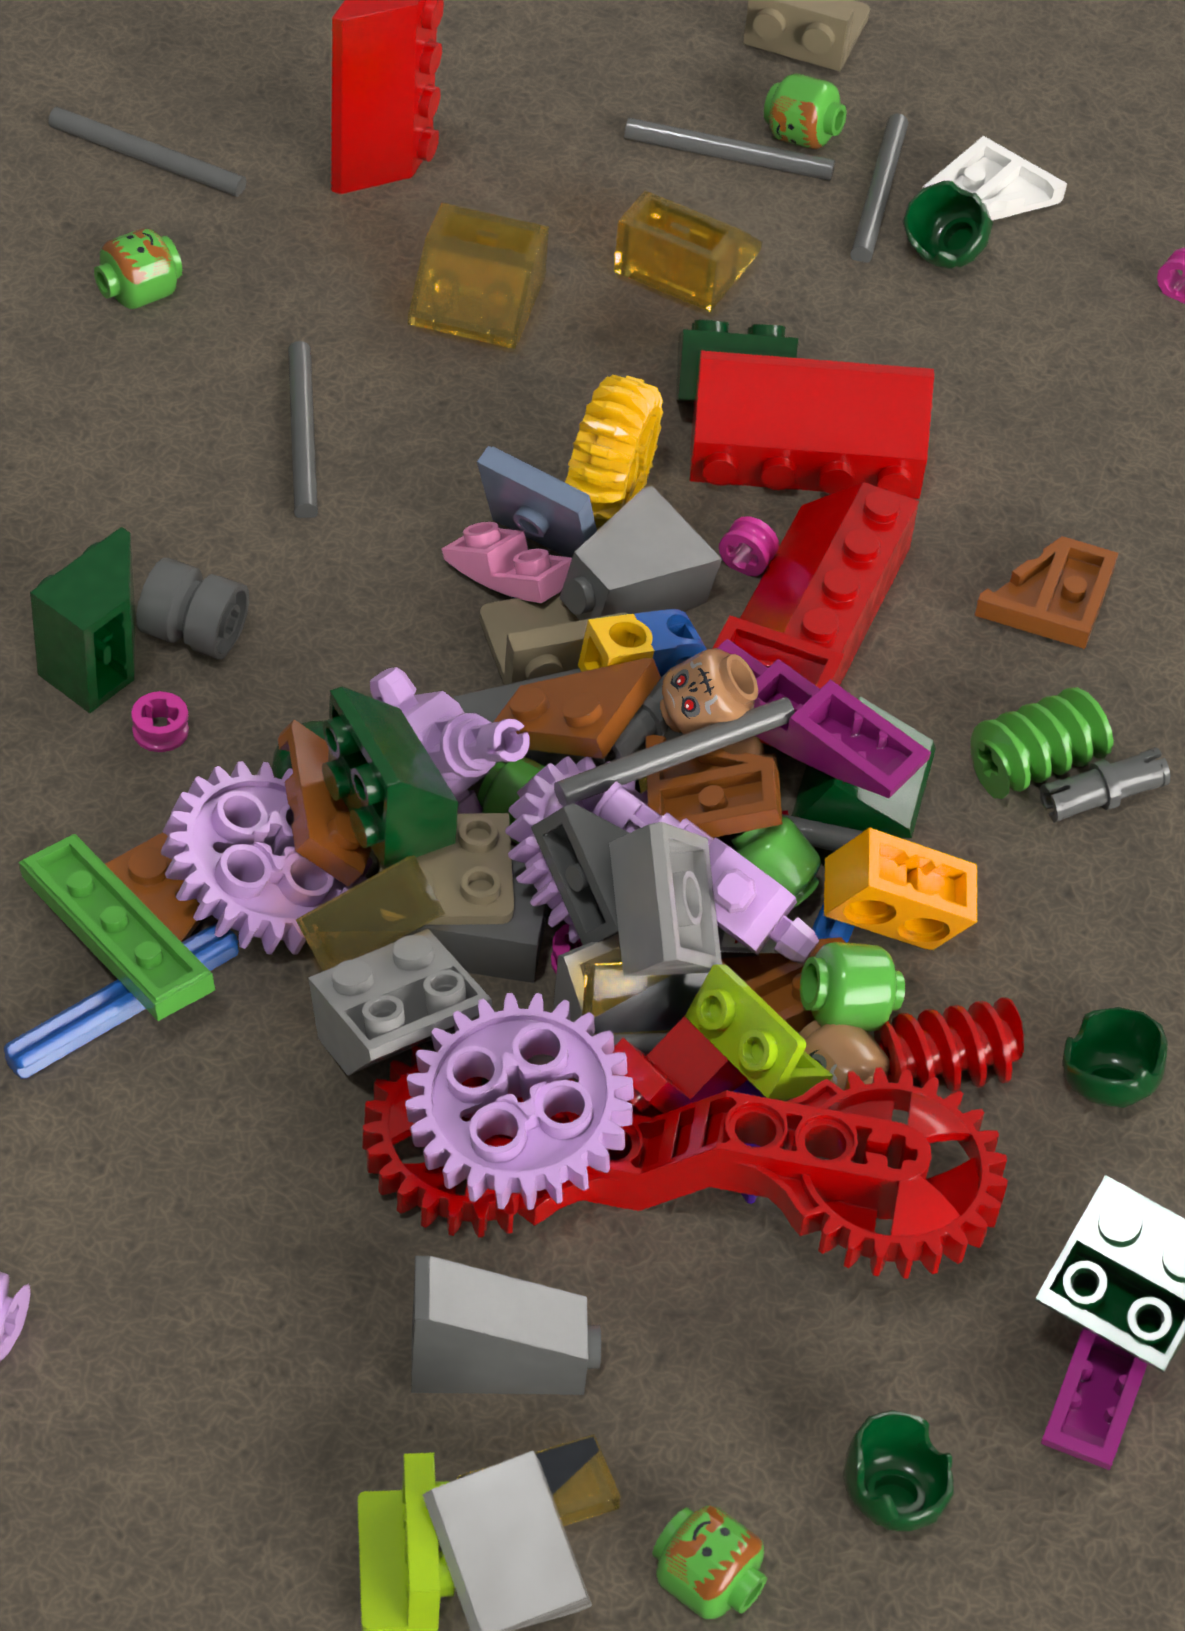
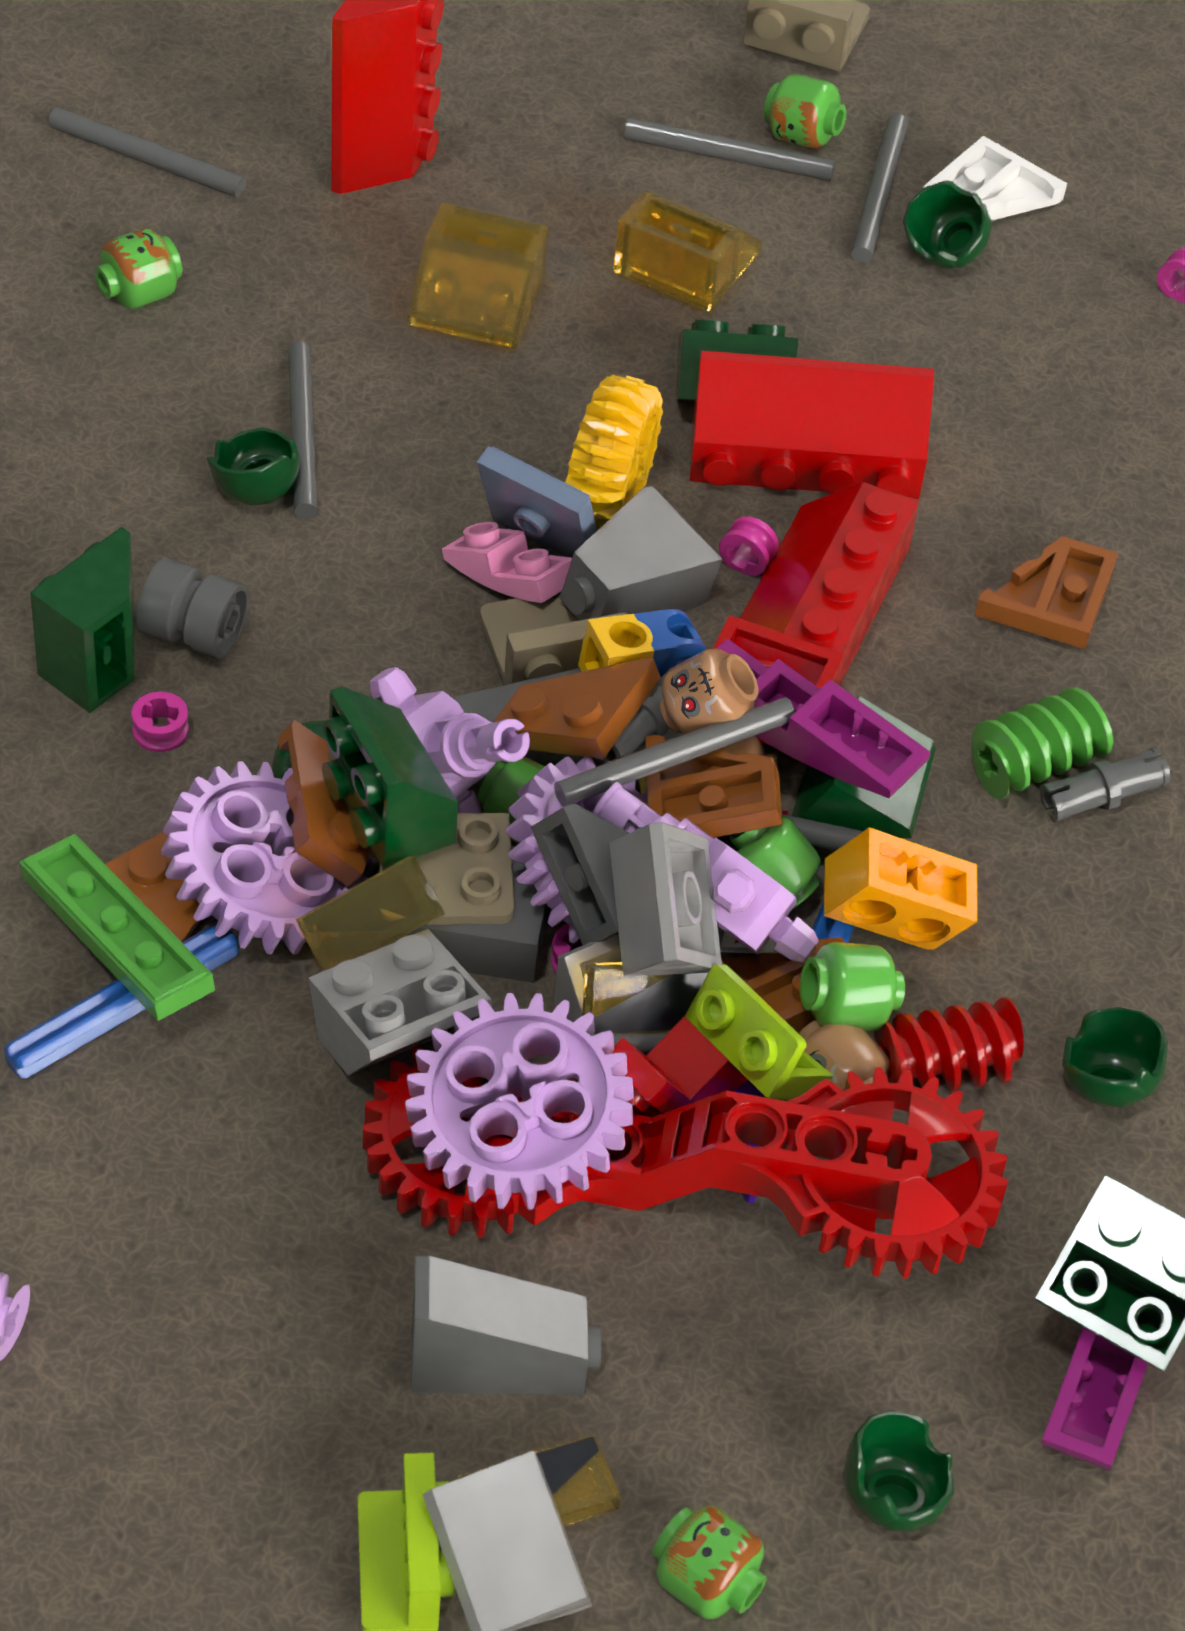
none -> dark green hair [207,427,300,506]

